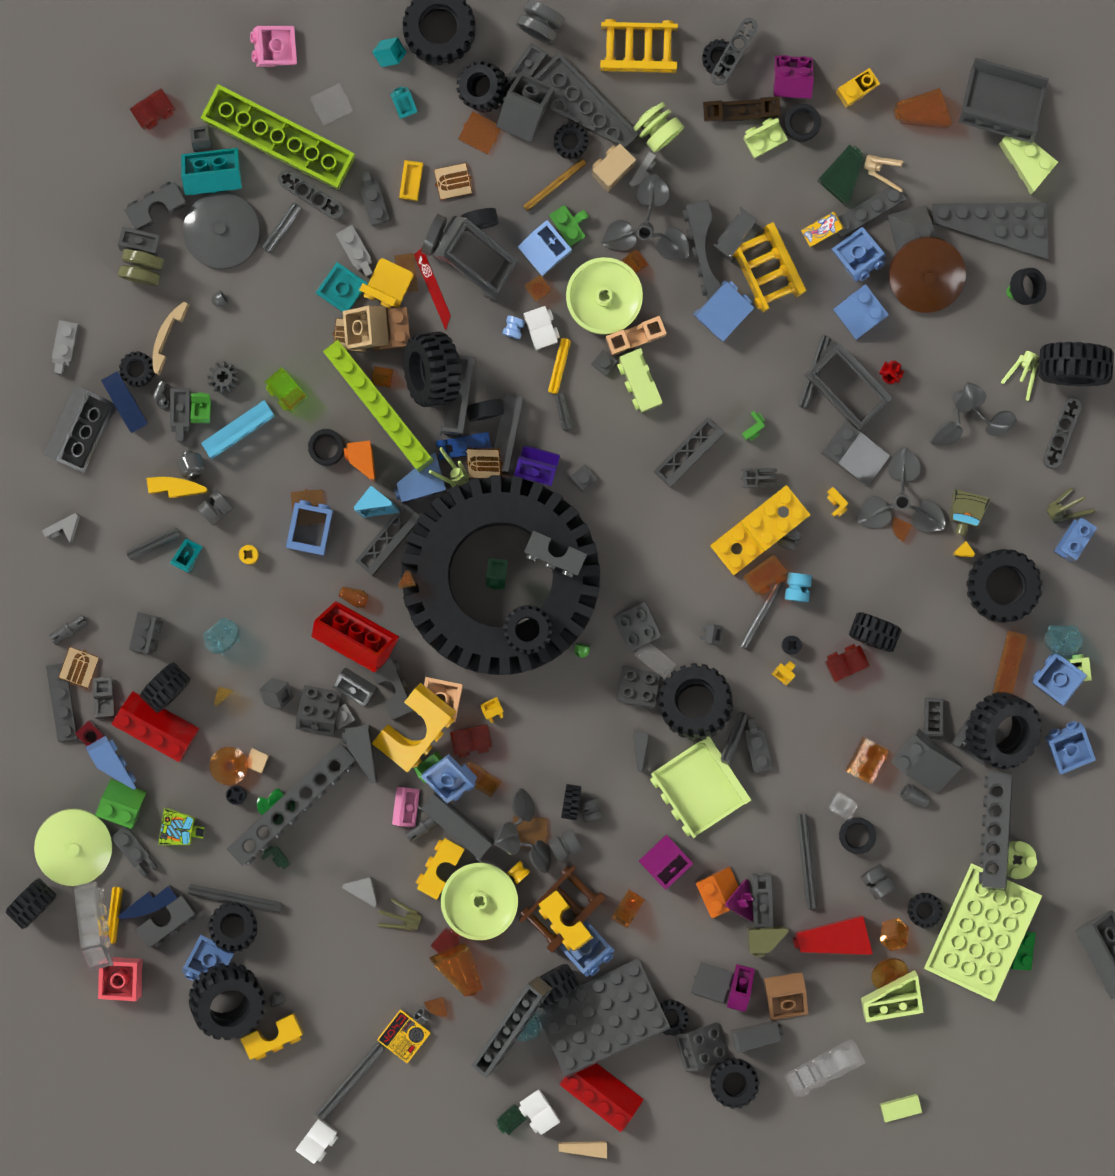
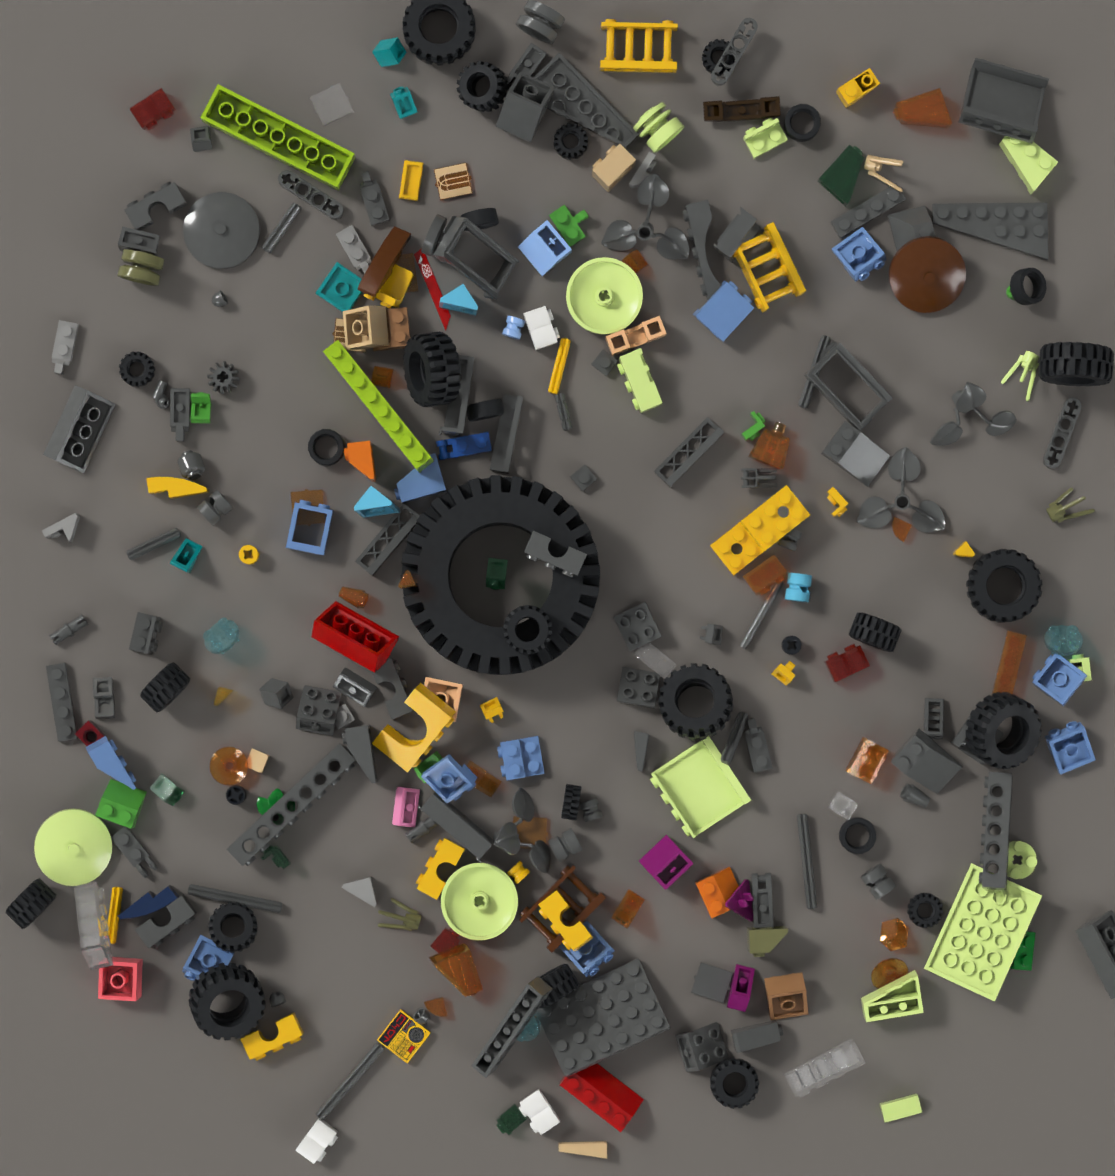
piece [58,646,99,689] -> none
dark blue slope [101,371,148,433] -> none
red slope [111,691,200,762] -> none
tan slope [153,302,190,376] -> none
torso [158,808,205,845] -> none
teal slope [181,147,242,195] -> none
medium azure fence [201,400,276,459] -> none
bright pink plate [250,26,297,67] -> none
clear neon green brick [264,367,308,412] -> none
yellowish green plant [429,447,470,487] -> none
clear red brick [450,724,493,758] -> none
clear orange piece [458,111,501,155] -> none
piece [465,447,503,478] -> none
dark purple panel [514,445,560,486] -> none
pearl gold bar [523,158,586,212] -> none
clear orange plate [525,275,551,302] -> none
bright green hinge [574,643,590,658] -> none
black tyre [660,1000,688,1036] -> none
magenta slope [773,55,814,99] -> none
red slope [792,915,873,955] -> none
tile [801,212,844,247] -> none
medium blue slope [833,284,889,340] -> none
red gear [879,360,905,384] -> none
olive torso [950,489,991,536] -> none
medium blue panel [1053,518,1097,562] -> none
none -> clear green bracket [150,773,184,806]
none -> reddish brown slope [358,226,411,297]
none -> medium azure slope [439,284,478,316]
none -> medium blue plate [497,736,545,780]
none -> clear orange torso [748,422,790,470]

